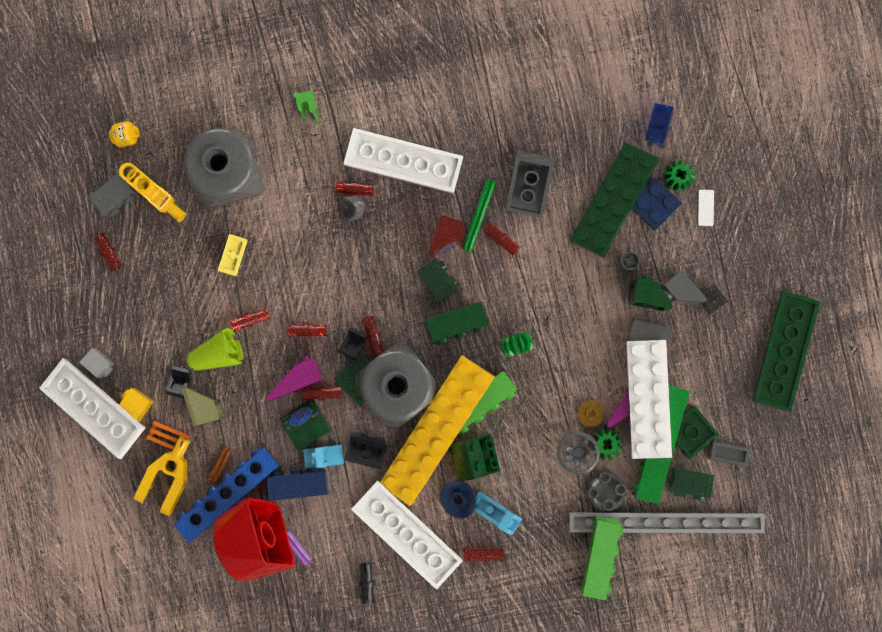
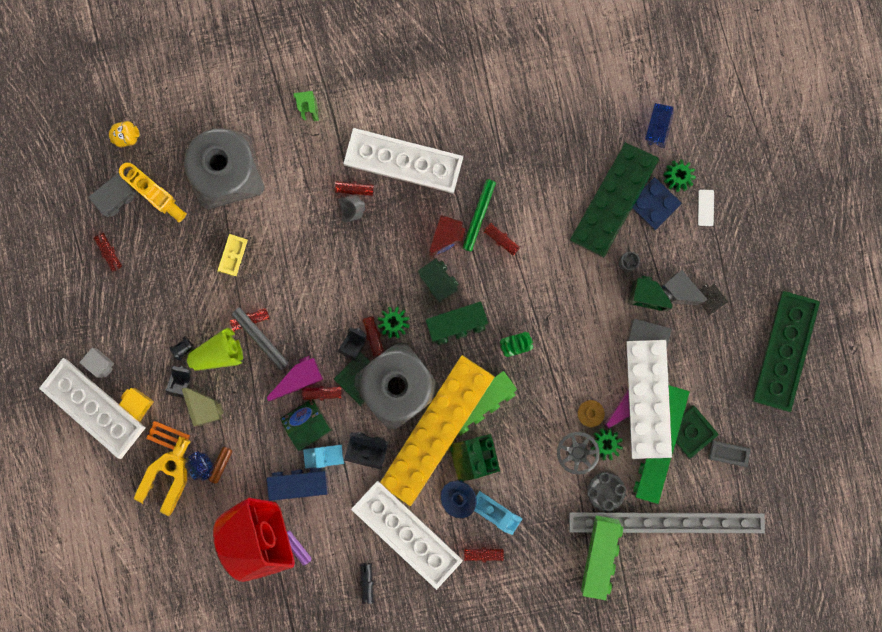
blue brick [174,447,281,543] -> none
clear red pin [287,323,327,338] -> none
dark grey slope [505,151,556,218] -> none
clear green brick [669,468,715,501] -> none
none -> black bush [169,336,195,361]
none -> clear blue head [185,451,214,481]
none -> dark grey axle [231,308,288,370]
none -> green gear [378,307,410,339]

